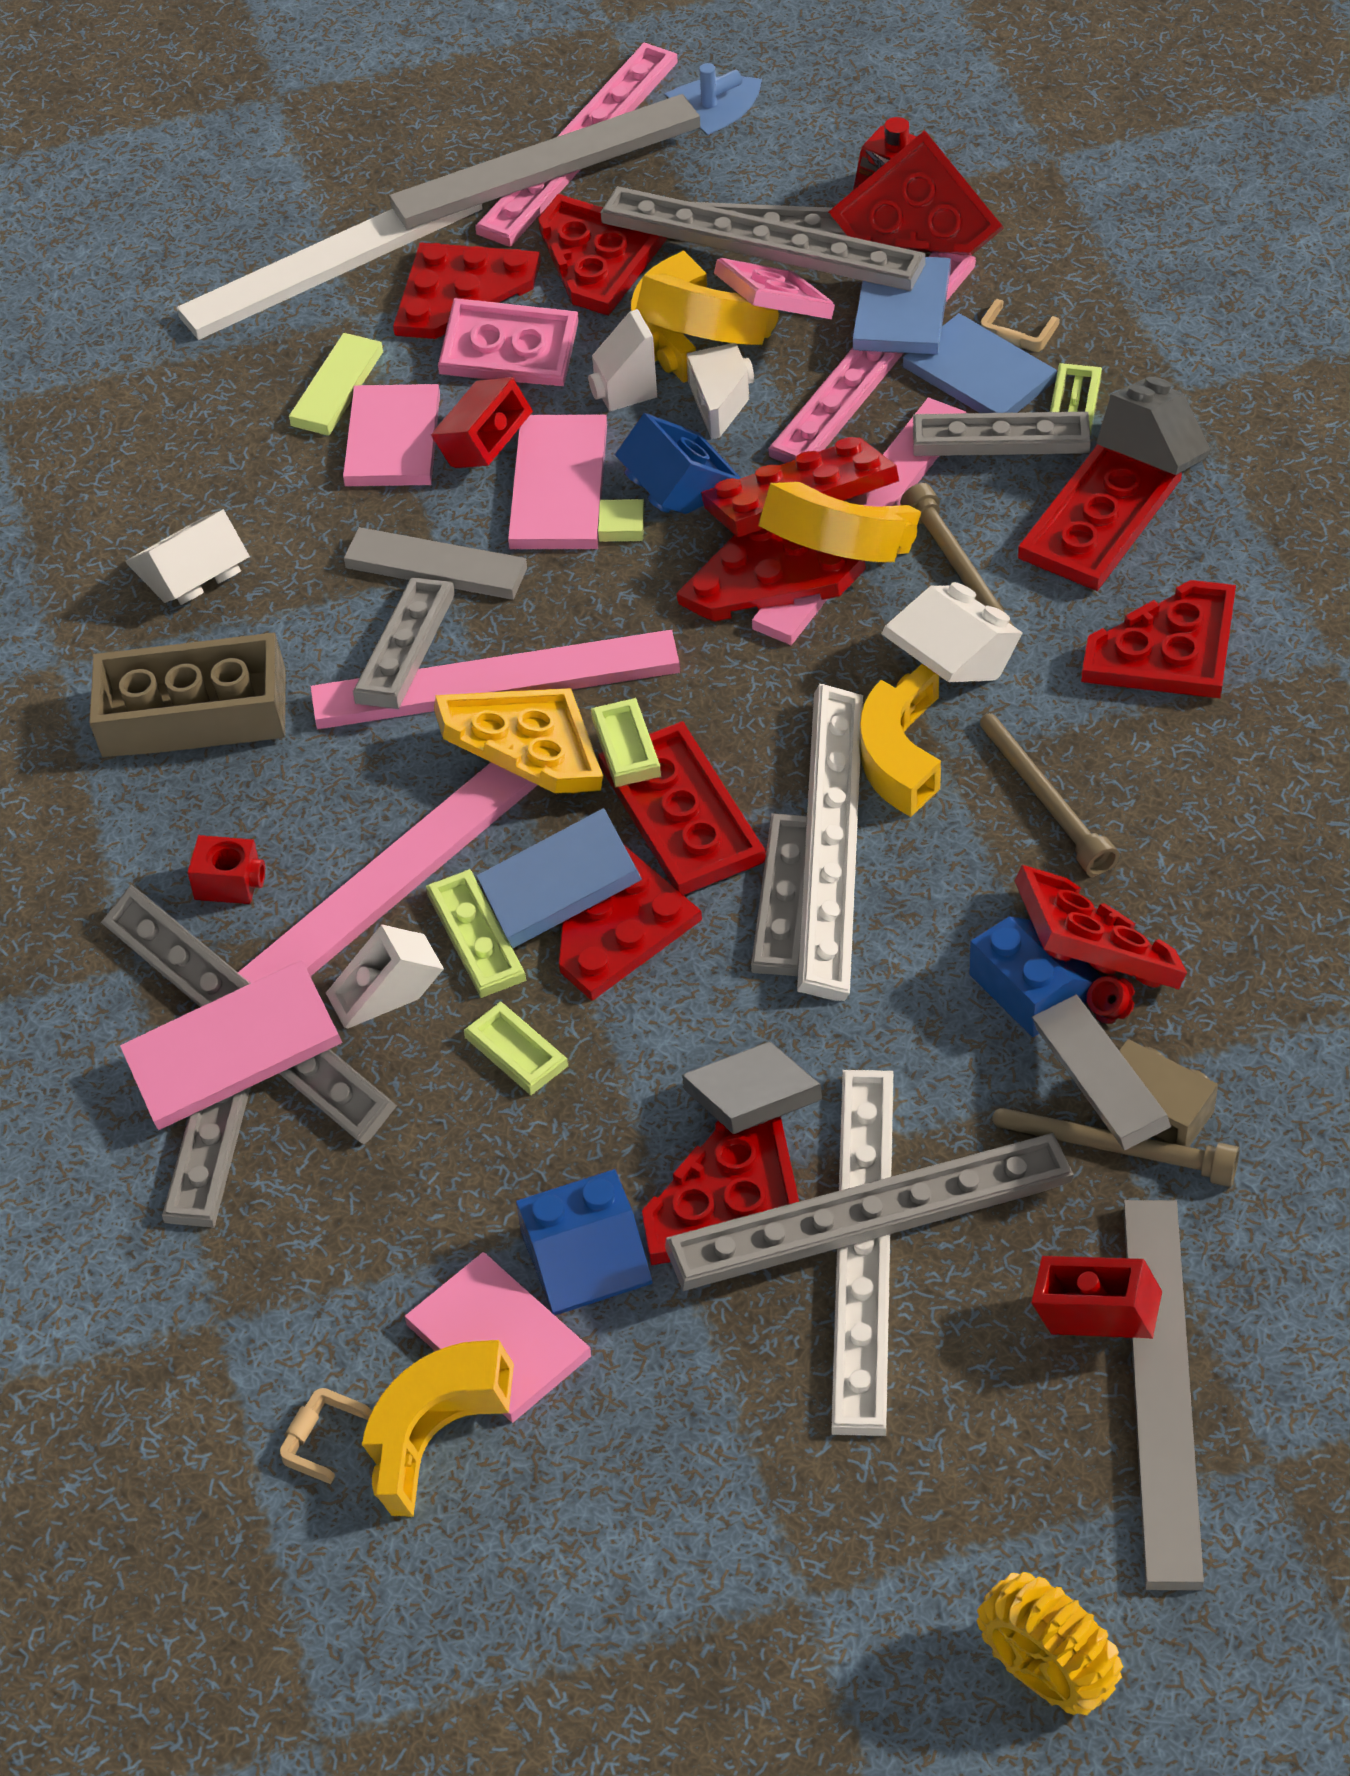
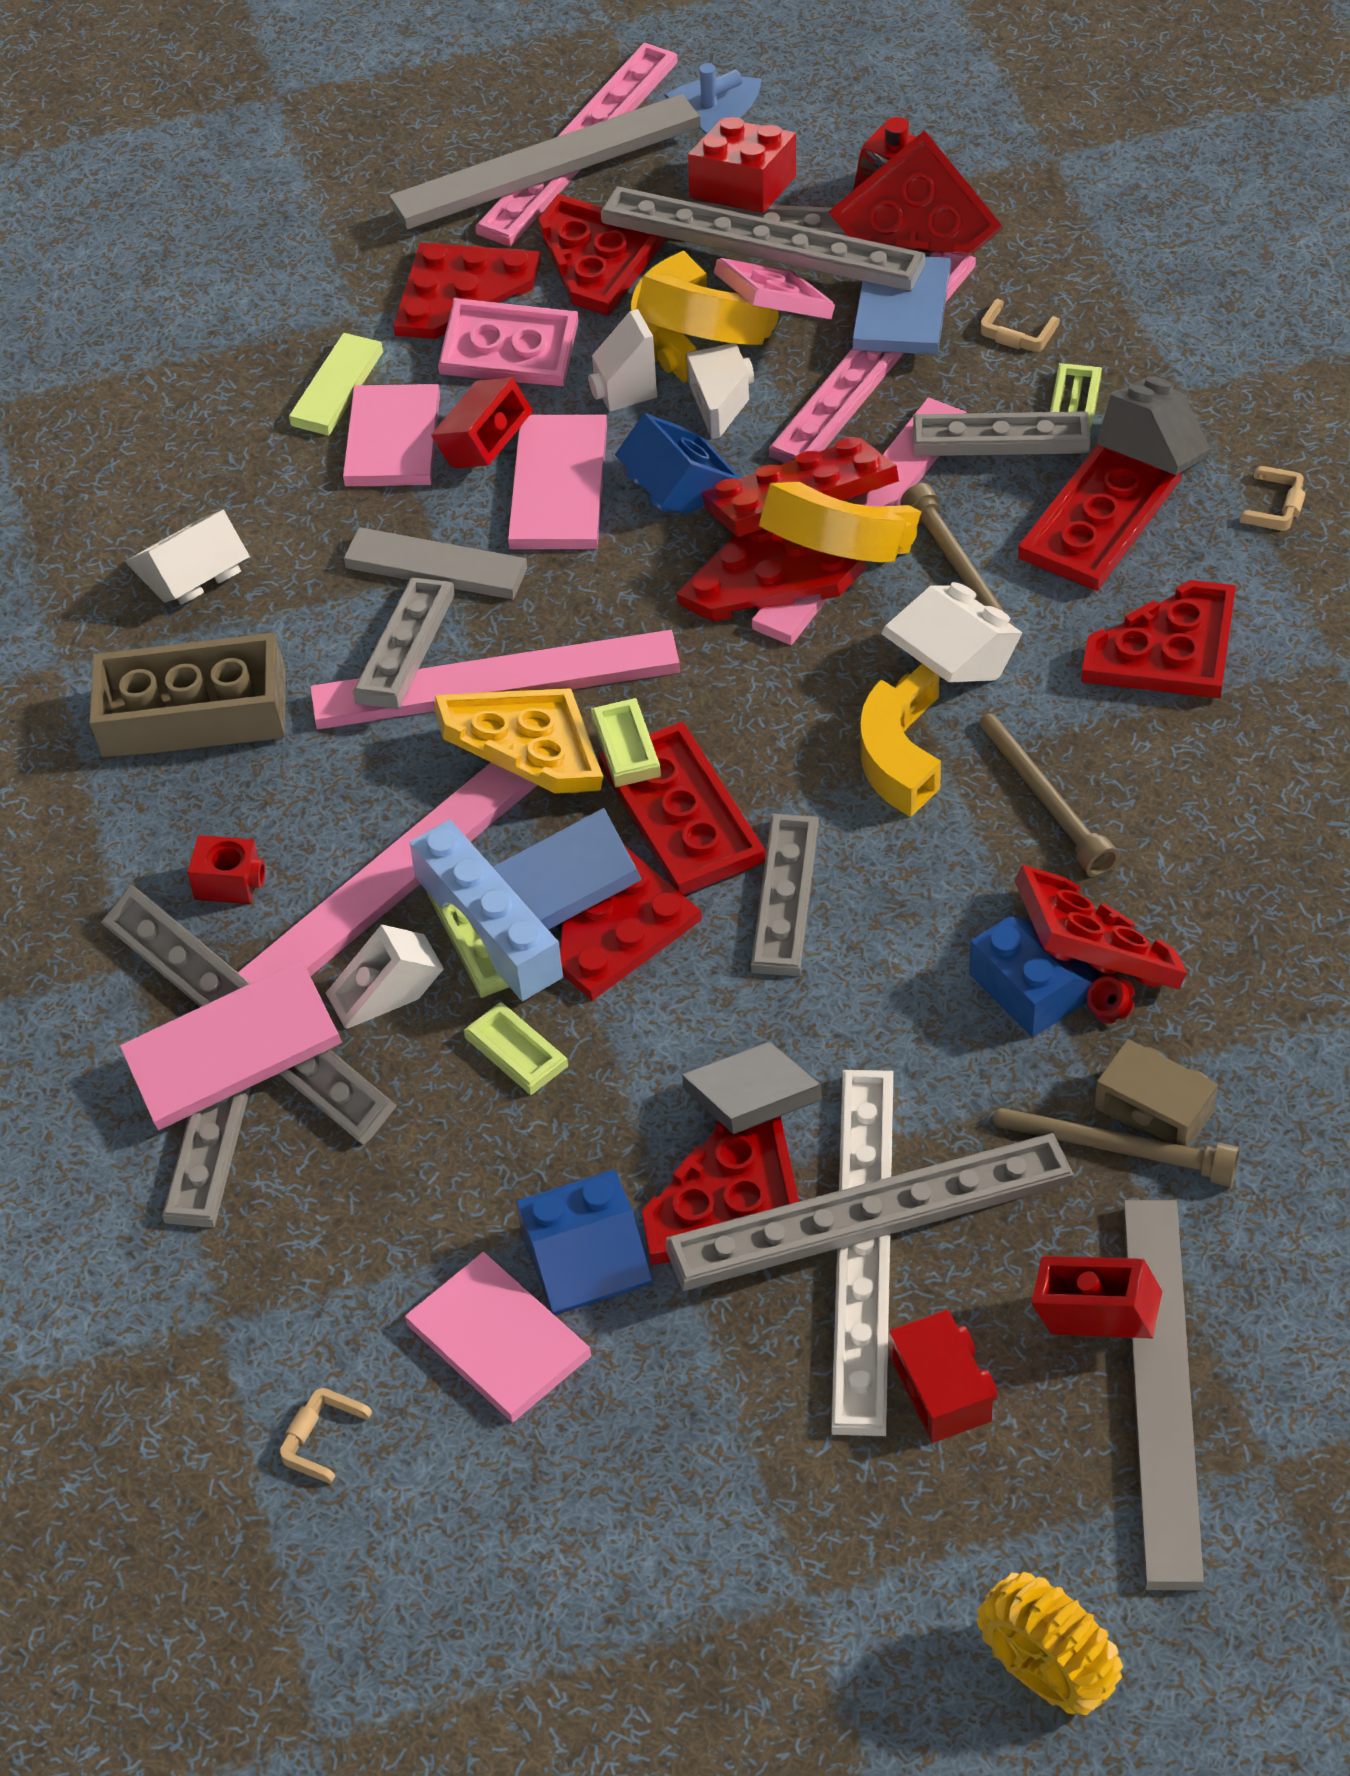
white tile [177,204,483,340] -> none
yellow arch [362,1340,514,1517] -> none
yellowish green tile [598,499,645,542] -> none
white tile [797,684,863,1001] -> none
medium blue tile [903,313,1057,413] -> none
light grey tile [1032,994,1171,1151] -> none
none -> light blue arch [409,819,563,1002]
none -> red brick [688,117,796,213]
none -> red brick [889,1309,998,1443]
none -> tan piece [1239,466,1305,531]

